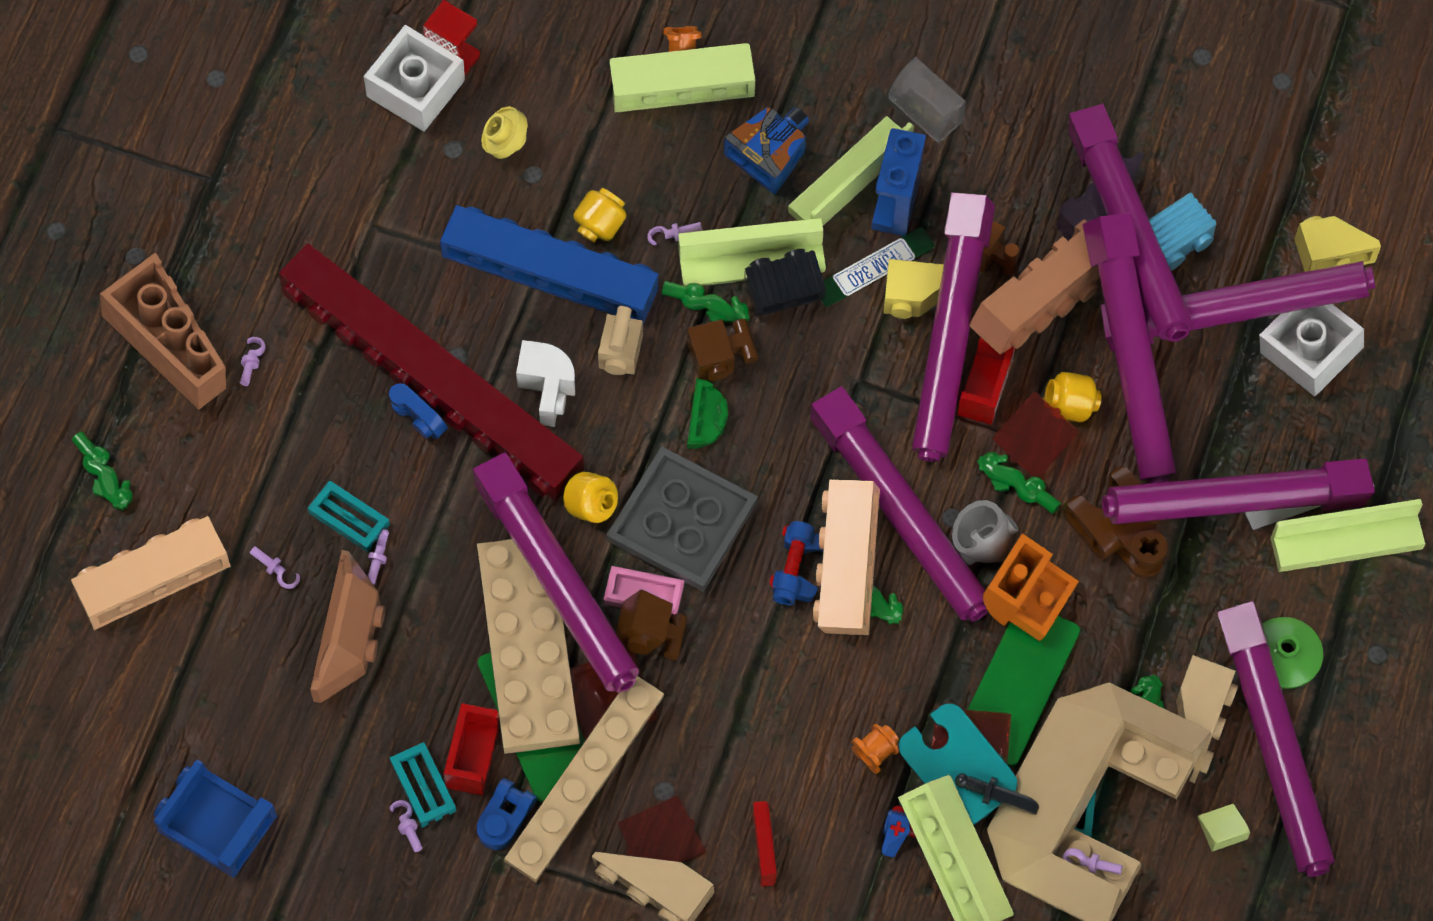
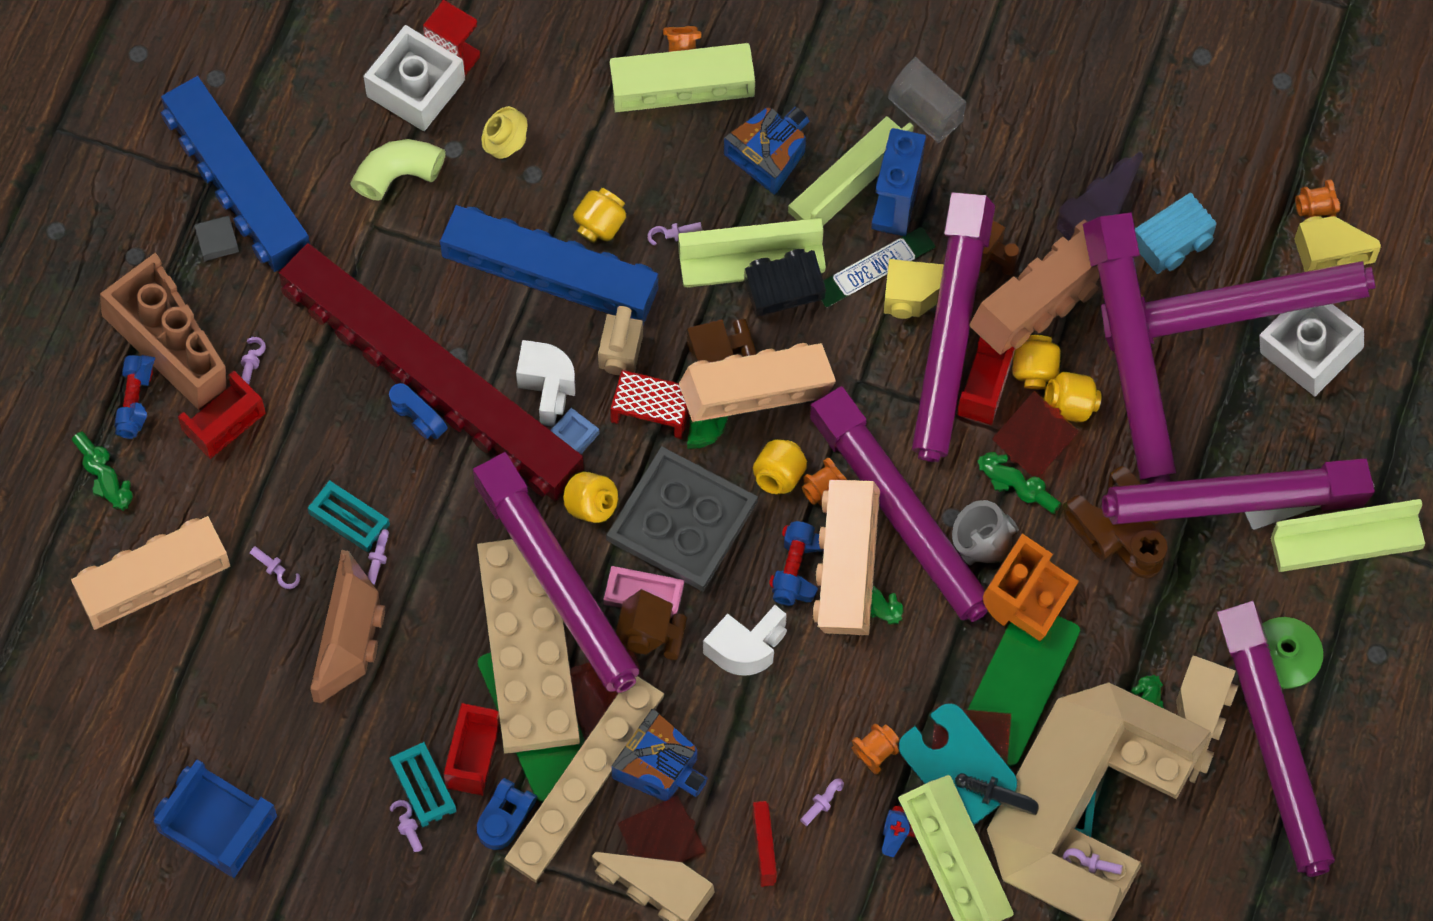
green animal [662,281,750,324] -> none
magenta brick [1068,103,1194,342] -> none
yellowish green slope [1198,804,1251,852] -> none
none -> blue piece [115,355,155,439]
none -> blue brick [160,76,310,272]
none -> red panel [178,371,266,459]
none -> dark grey tile [194,216,239,261]
none -> yellowish green cylinder [350,139,445,201]
none -> medium blue tile [550,408,599,454]
none -> red panel [610,370,689,439]
none -> torso [611,709,708,801]
none -> light nougat brick [679,343,836,422]
none -> white brick [703,605,787,675]
none -> yellow head [753,439,807,494]
none -> lavender hand [800,779,844,826]
none -> orange brick [802,458,847,506]
none -> yellow head [1012,335,1061,390]
none -> orange brick [1295,179,1340,219]

